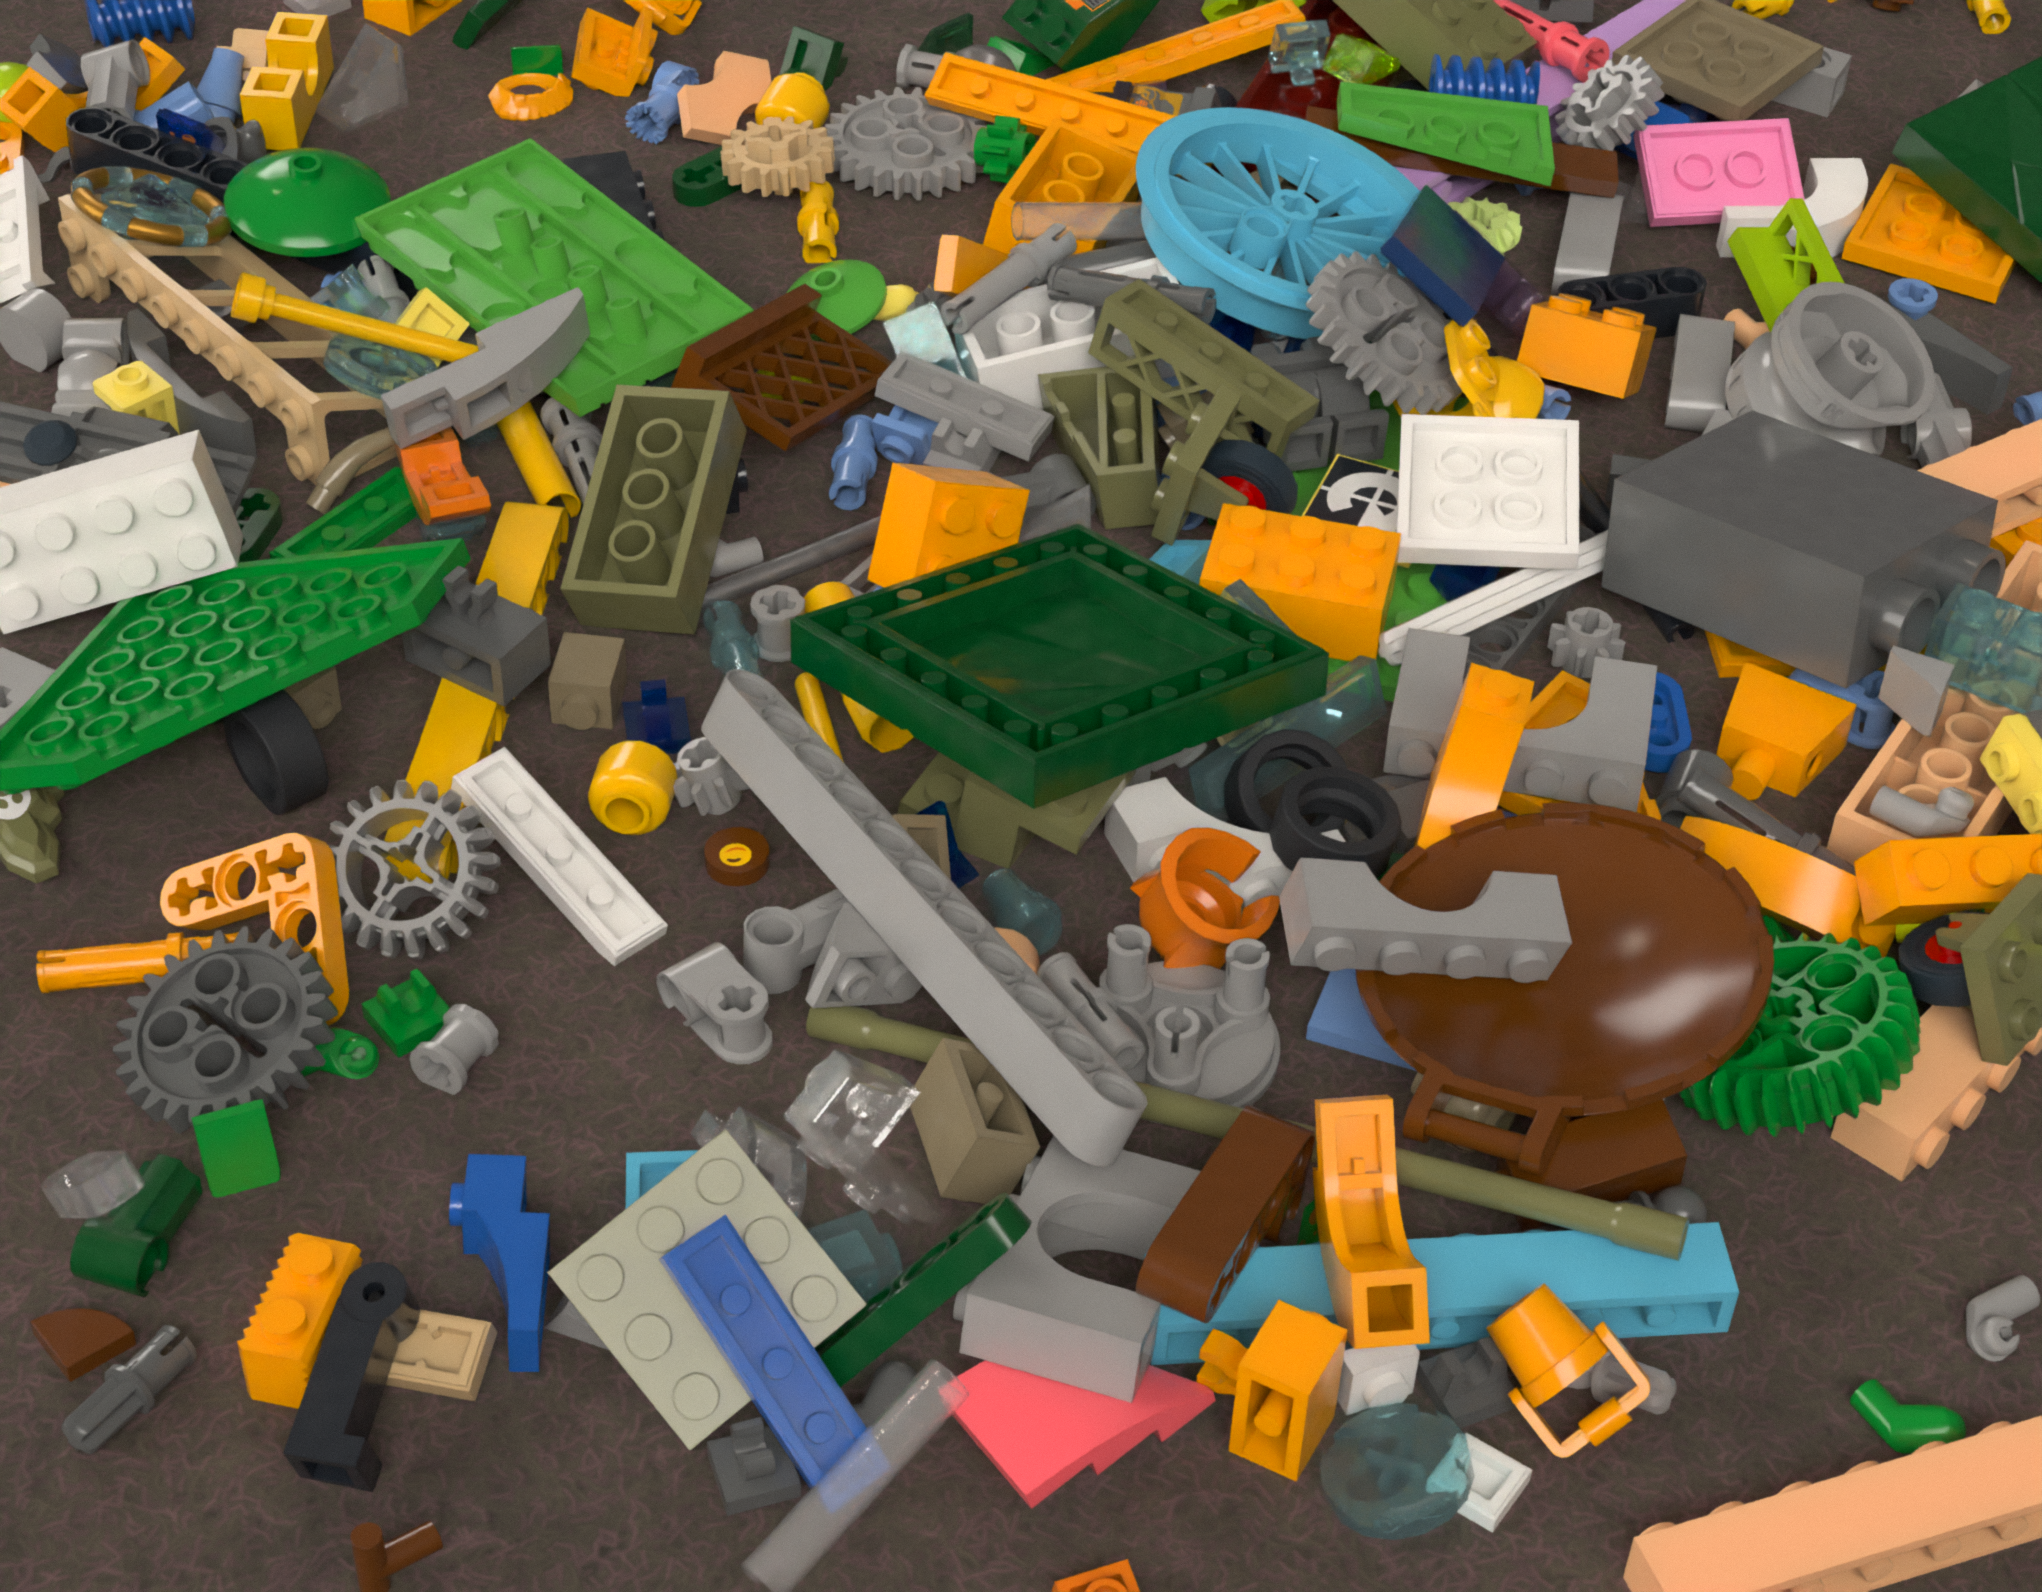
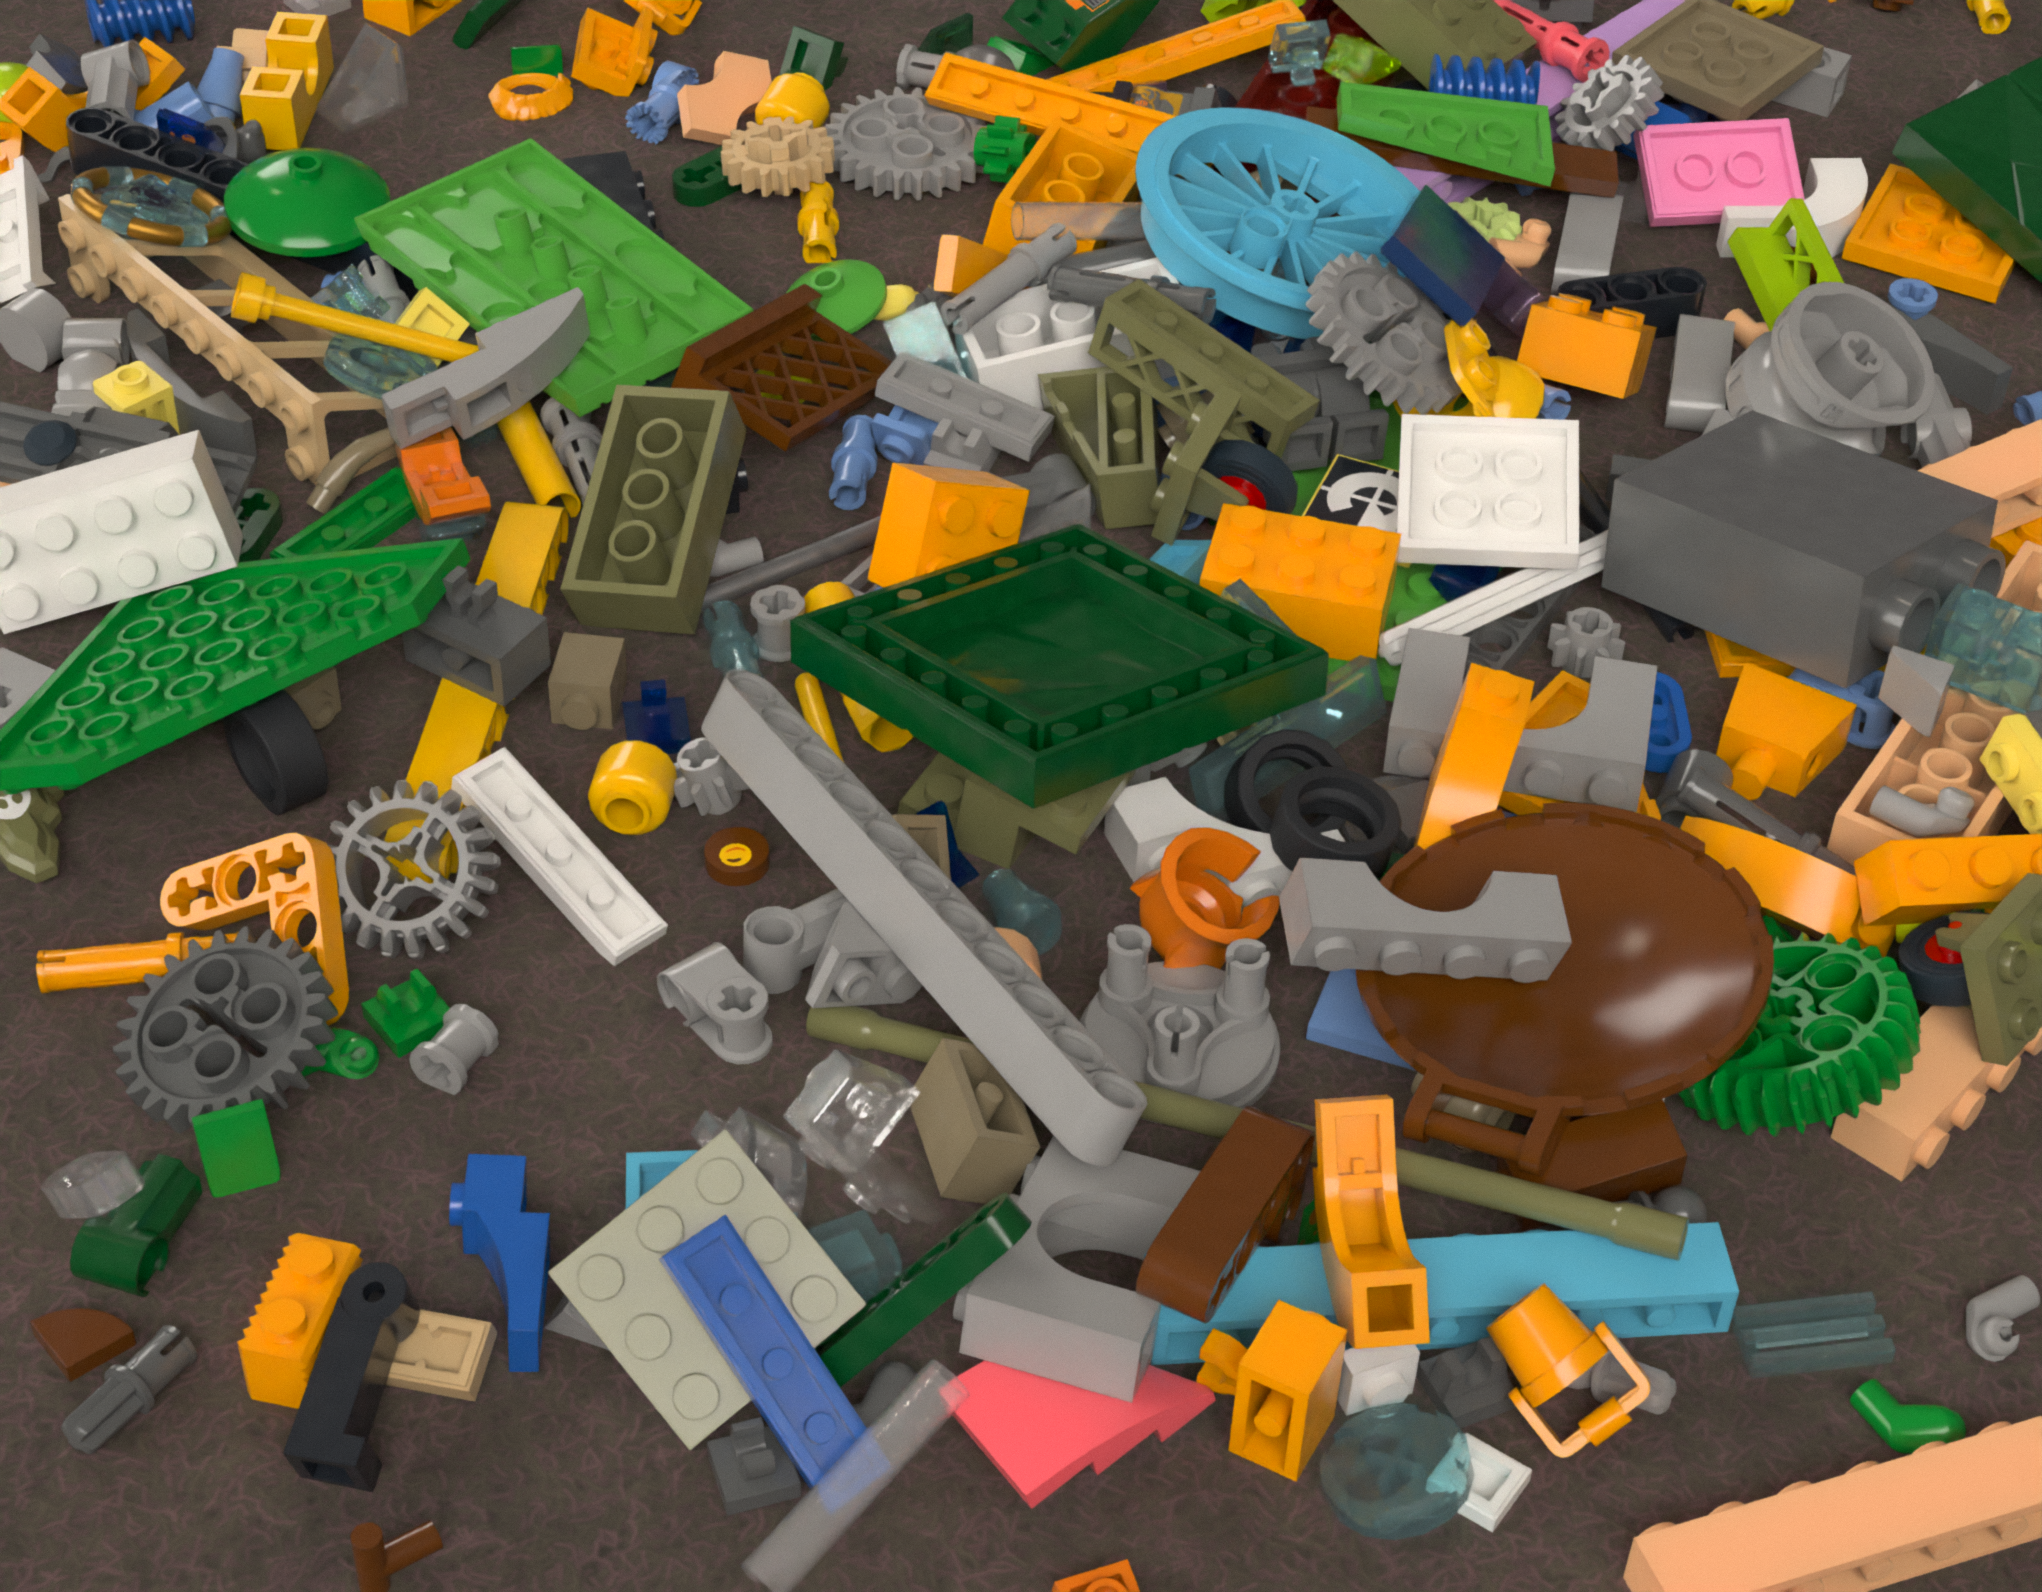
light grey pin [1037,952,1144,1072] -> none
none -> light nougat arm [1488,218,1552,268]
none -> clear light blue tile [1730,1291,1896,1379]

